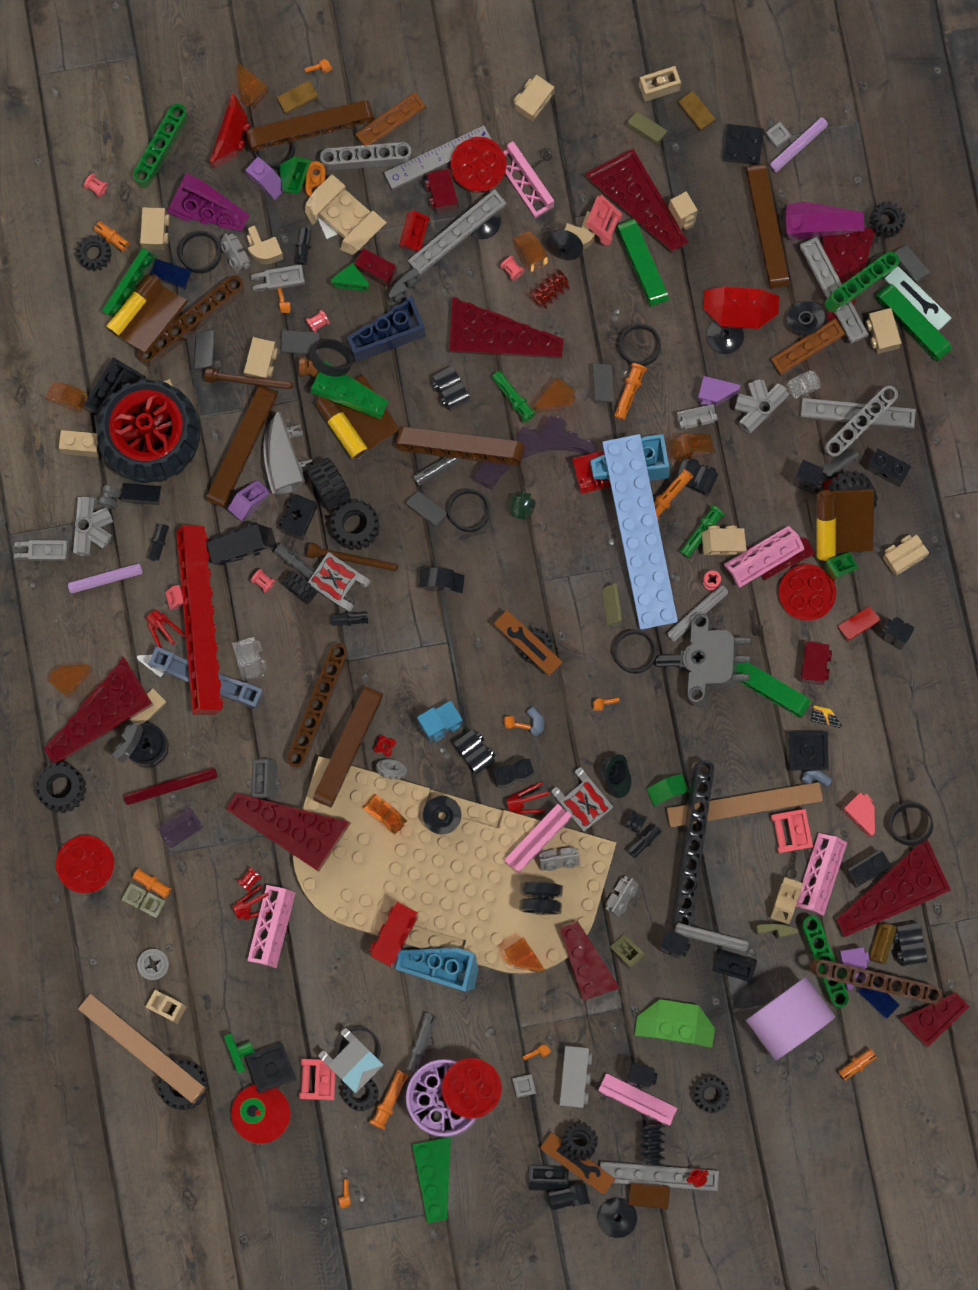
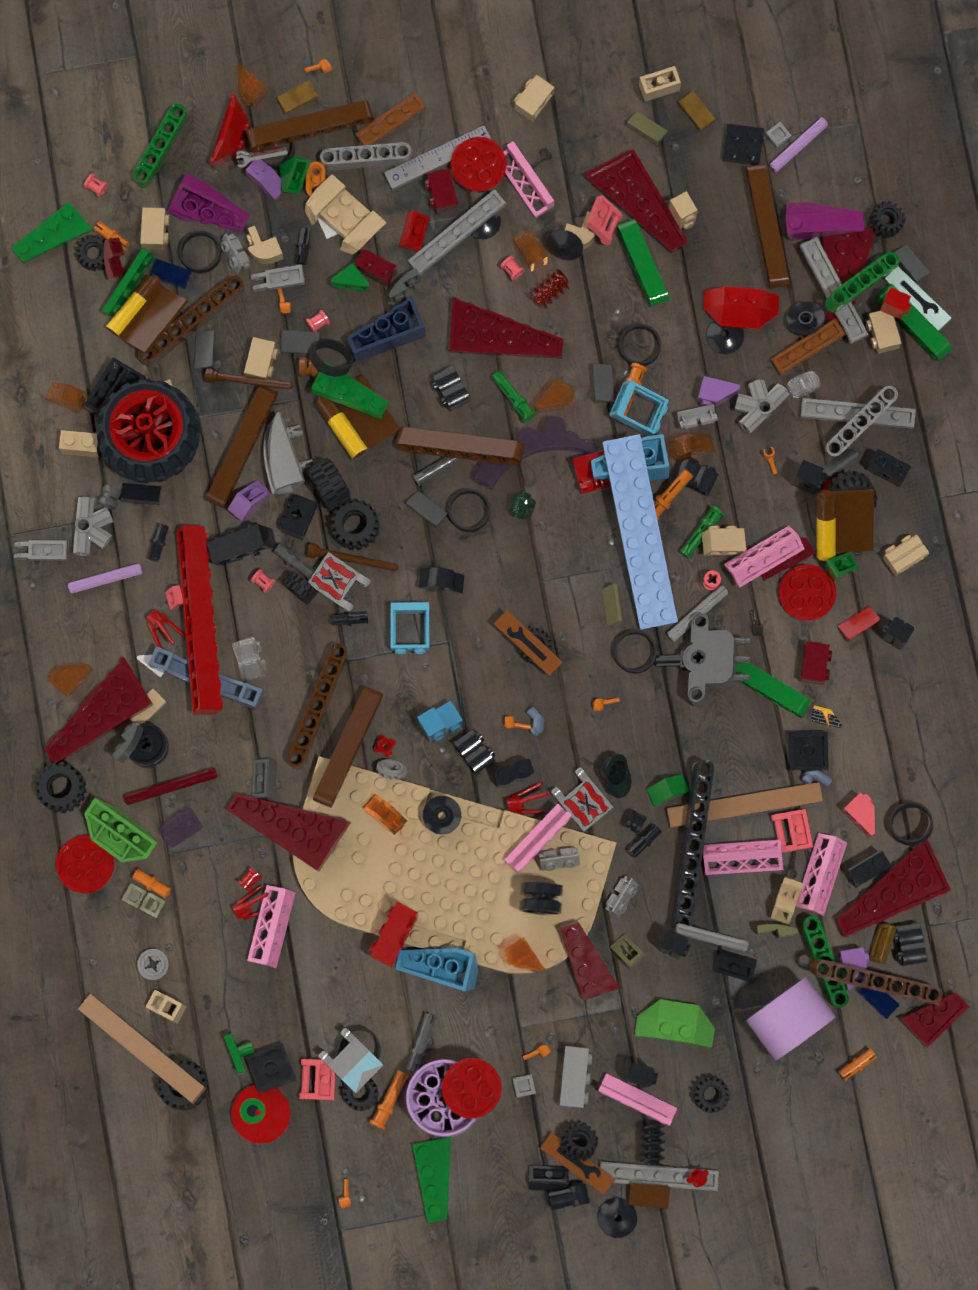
none -> green wing [11,202,93,264]
none -> bright green wedge [84,798,158,862]
none -> dark red slope [104,237,125,279]
none -> light grey flag [236,145,287,167]
none -> medium azure window [391,602,430,654]
none -> medium azure window [609,380,669,436]
none -> bright pink fence [703,840,783,875]
none -> orange hand [763,447,778,475]
none -> red brick [880,287,912,319]

